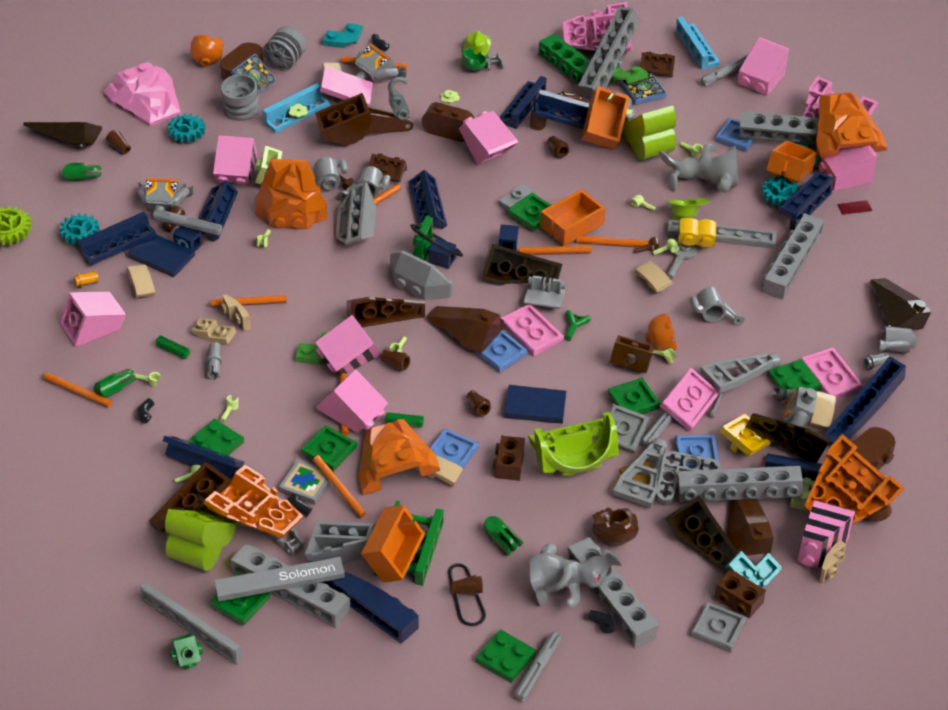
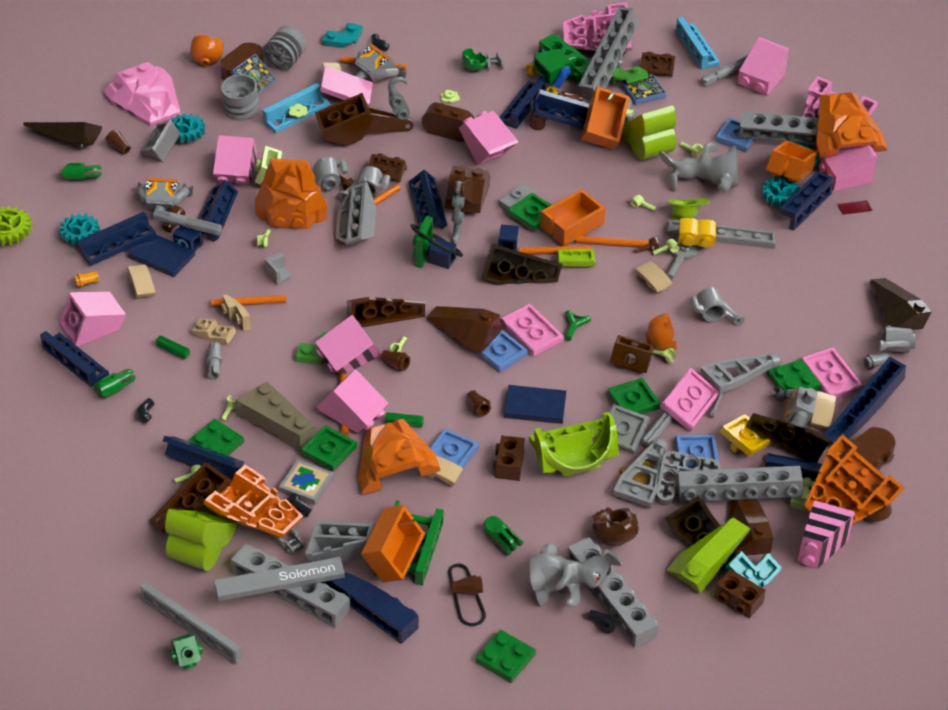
orange bar [43,372,112,408] -> none
yellowish green hand [134,372,161,387] -> none
green plate [210,574,270,626] -> none
orange bar [313,455,366,518] -> none
light grey wedge [390,250,453,300] -> none
lime piece [463,31,491,56] -> none
light grey axle [514,632,561,701] -> none
light grey hinge [524,275,566,309] -> none
reddish brown cone [547,136,569,158] -> none
light grey tile [691,602,747,653] -> none
light grey brick [761,213,825,299] -> none
tan slope [819,540,846,584] -> none
none -> dark blue fence [40,331,109,387]
none -> light grey slope [140,120,180,162]
none -> dark tan wedge [235,382,316,451]
none -> light grey panel [265,252,292,285]
none -> reddish brown slope [445,165,490,244]
none -> green torso [525,49,576,94]
none -> lime plate [557,249,595,267]
none -> lime wedge [667,518,750,594]

